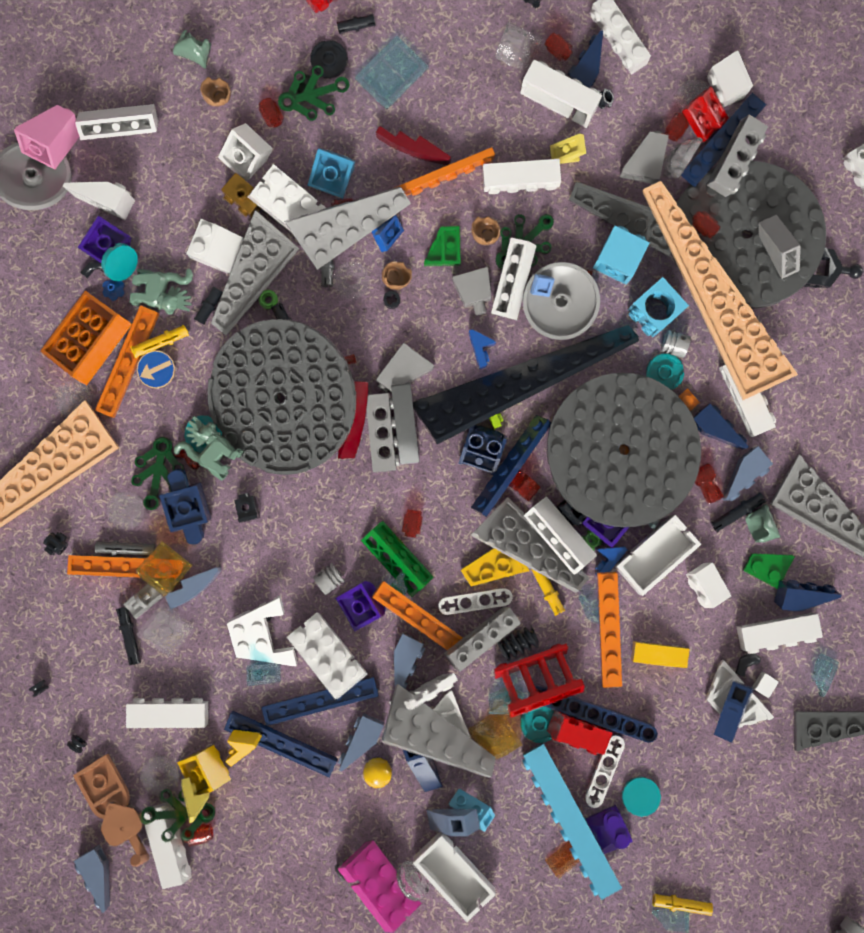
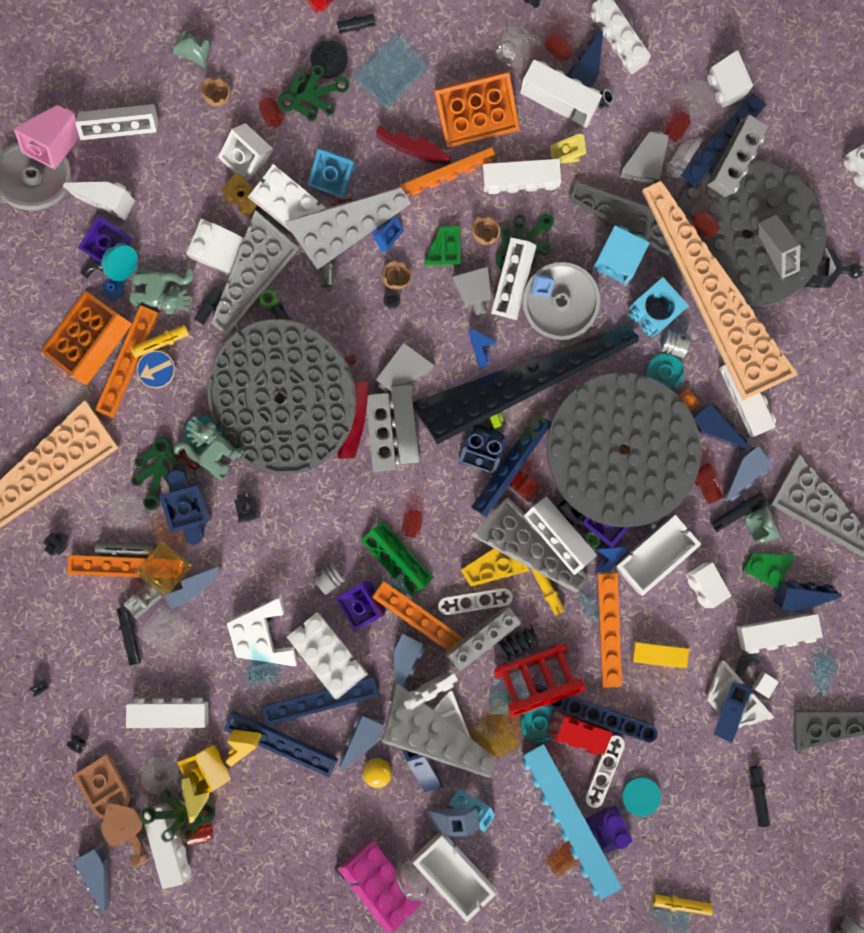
red slope [682,86,729,143] -> none
none -> orange slope [432,70,520,148]
none -> black pin [749,766,771,827]

